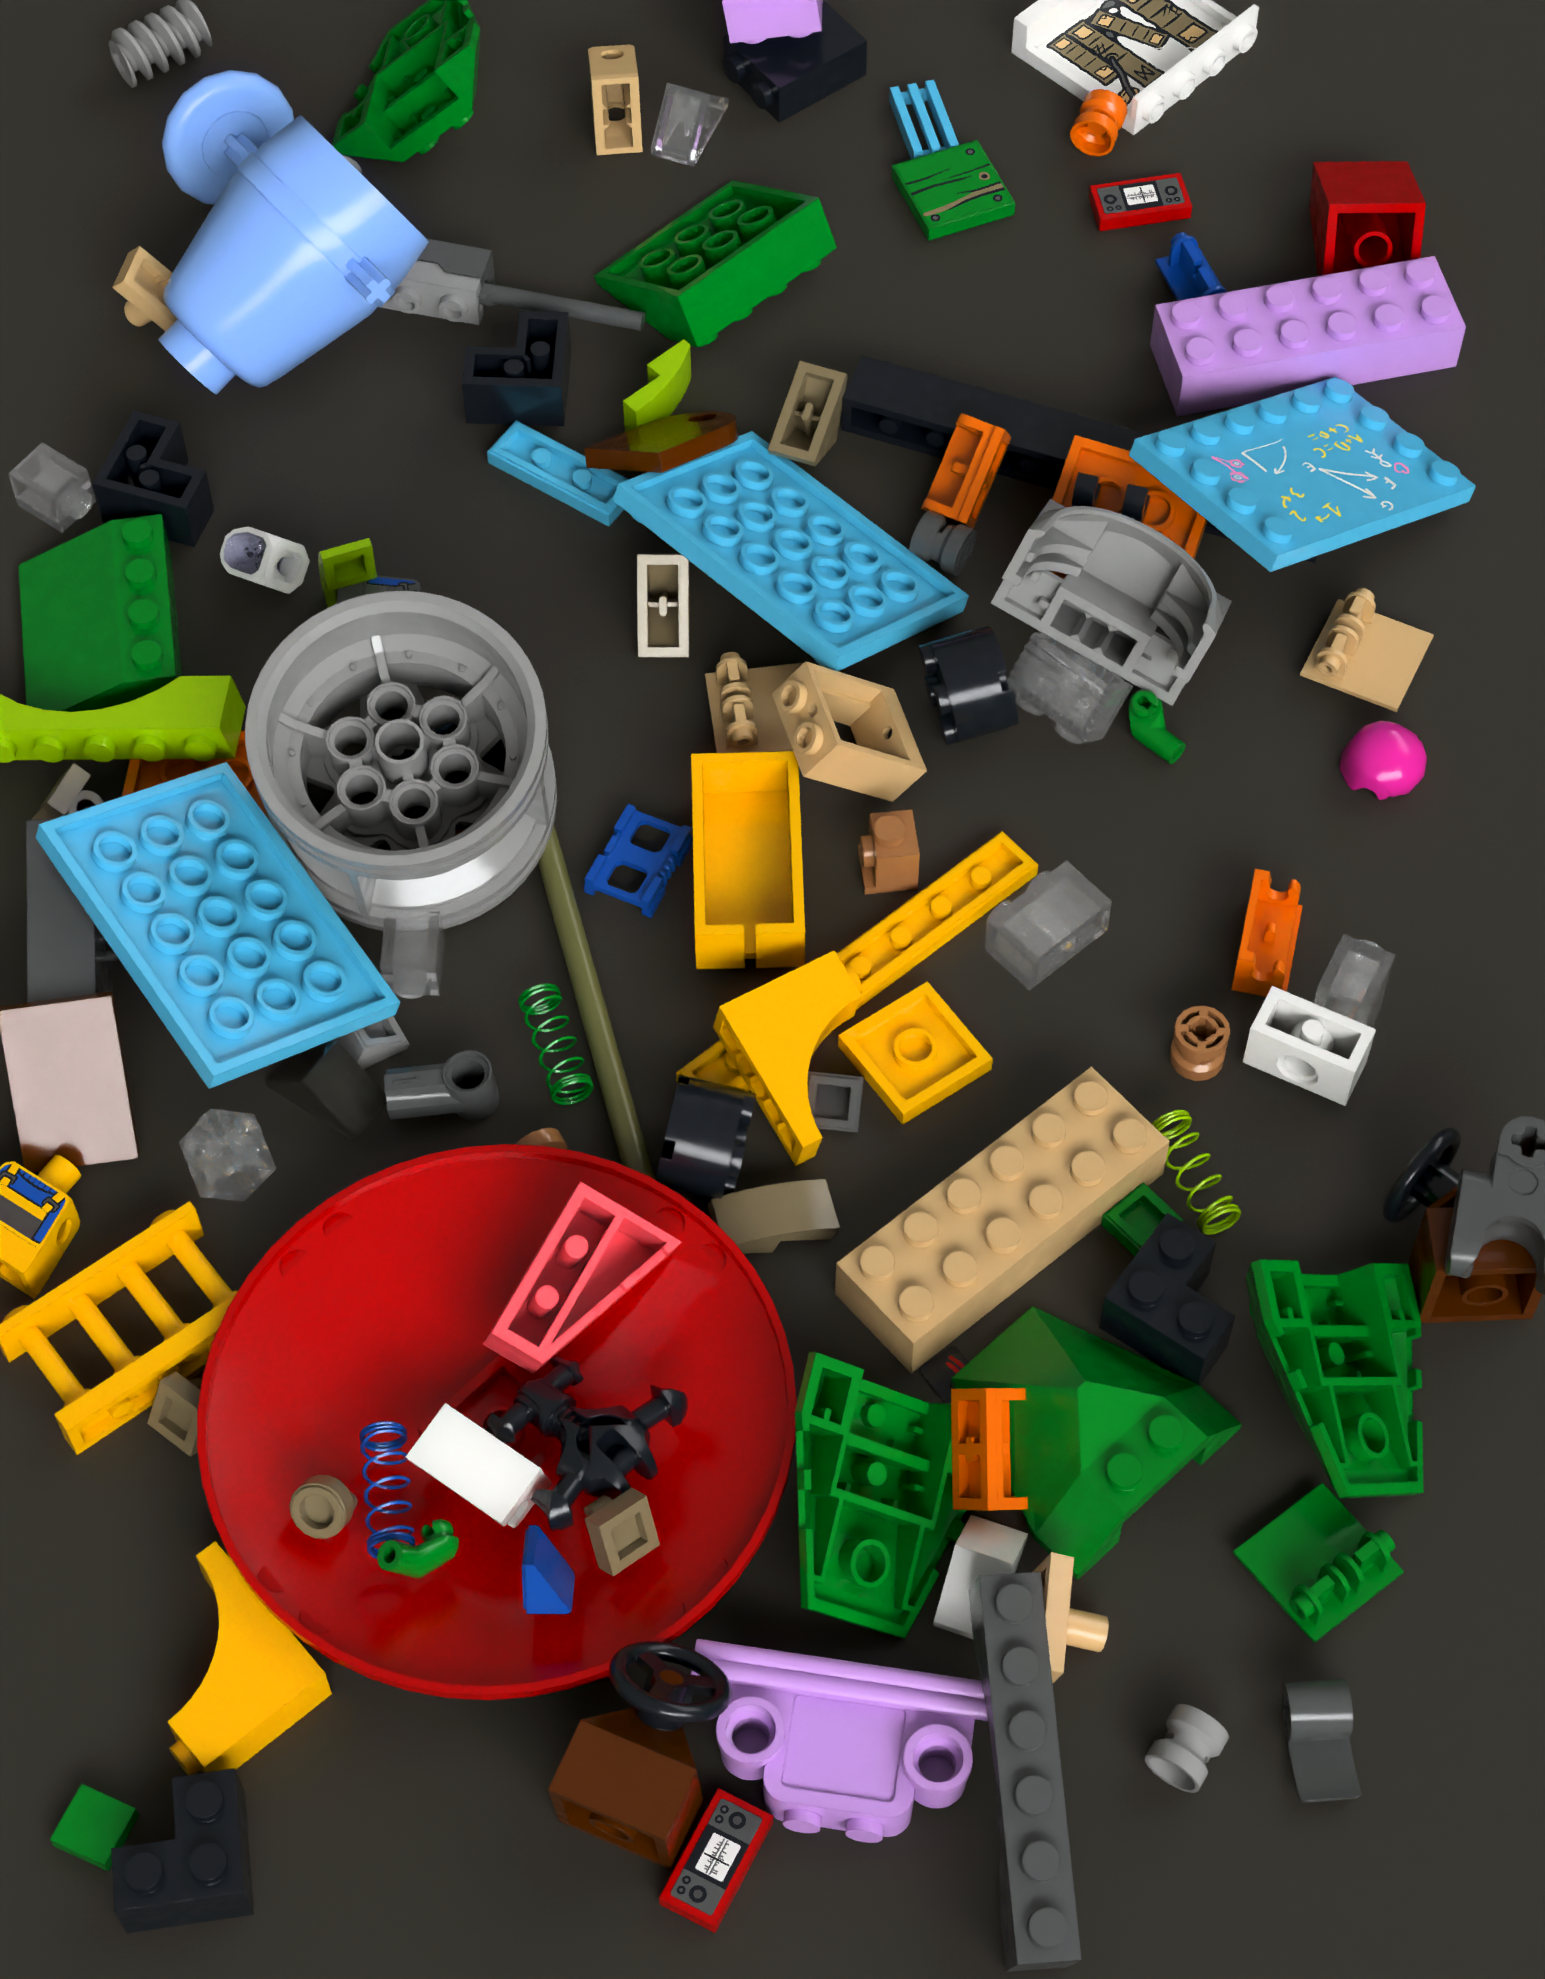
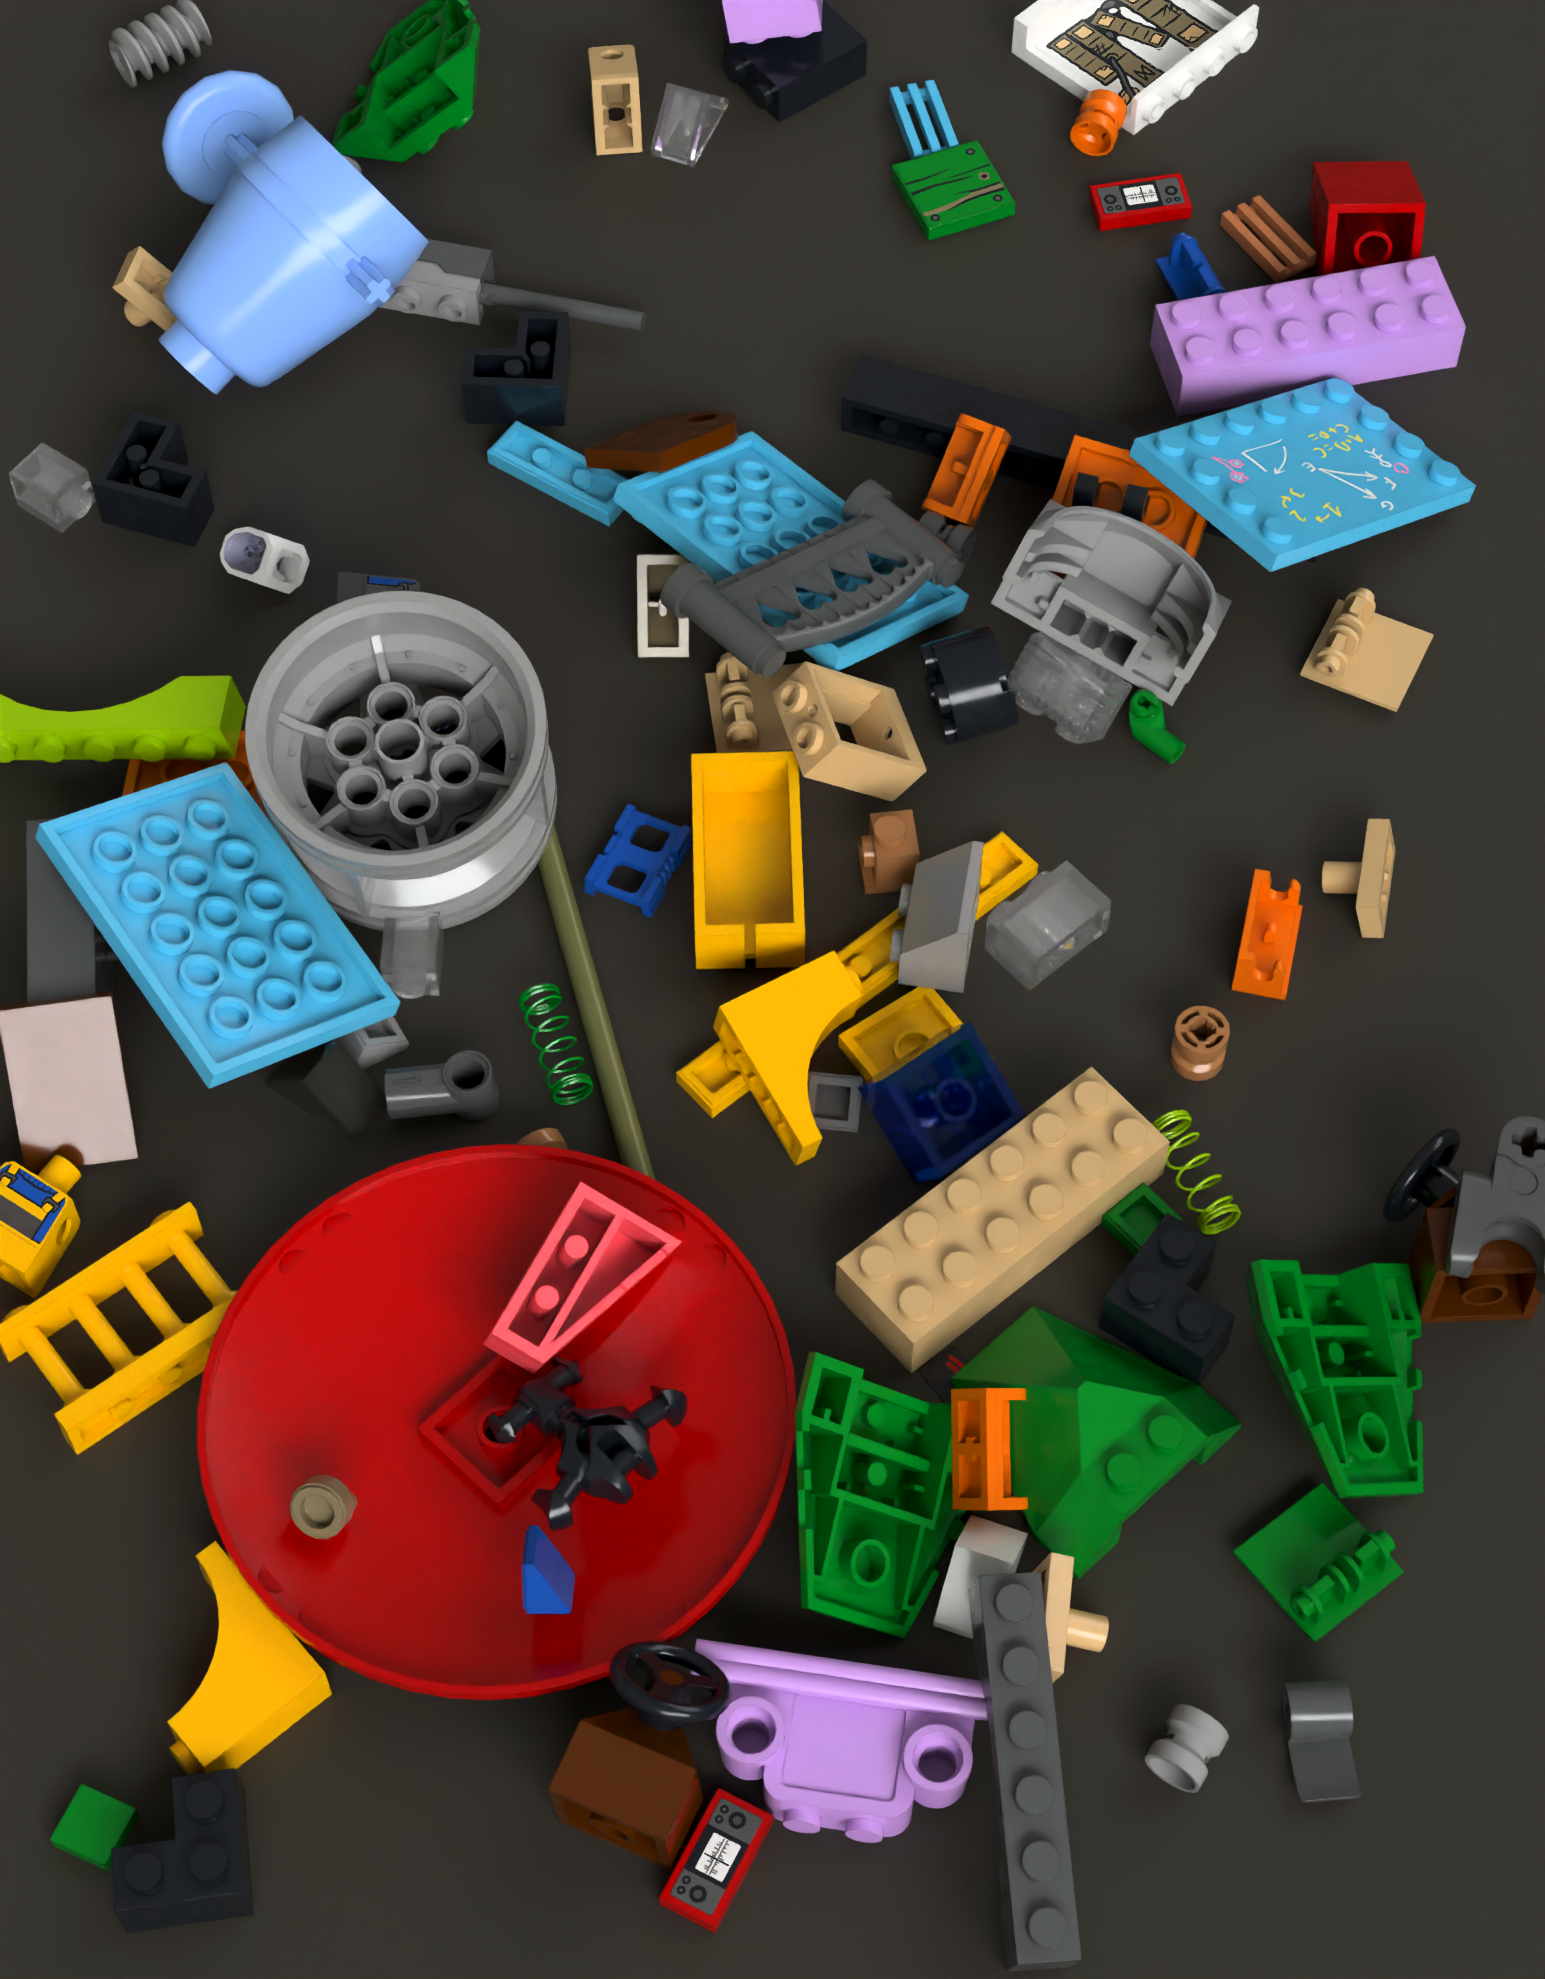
green slope [18,514,182,712] -> none
dark tan tile [31,763,104,820] -> none
dark tan tile [147,1371,202,1457] -> none
clear brick [179,1109,276,1202] -> none
lime slope [318,538,377,607] -> none
blue piece [359,1421,416,1559] -> none
green arm [377,1519,459,1578] -> none
white hinge [406,1403,552,1528] -> none
dark tan tile [583,1488,660,1576] -> none
green slope [594,180,837,347] -> none
lime slope [623,340,692,432] -> none
black brick [655,1075,756,1199] -> none
dark tan slope [707,1179,840,1254] -> none
dark tan slope [768,361,848,467] -> none
white brick [1243,986,1376,1106] -> none
clear brick [1314,934,1396,1027] -> none
dark pink hair [1339,721,1427,800] -> none
none -> dark grey piece [660,479,964,677]
none -> clear blue brick [857,1022,1027,1183]
none -> light grey slope [890,841,984,993]
none -> nougat tile [1220,195,1317,283]
none -> tan tile [1322,819,1396,938]

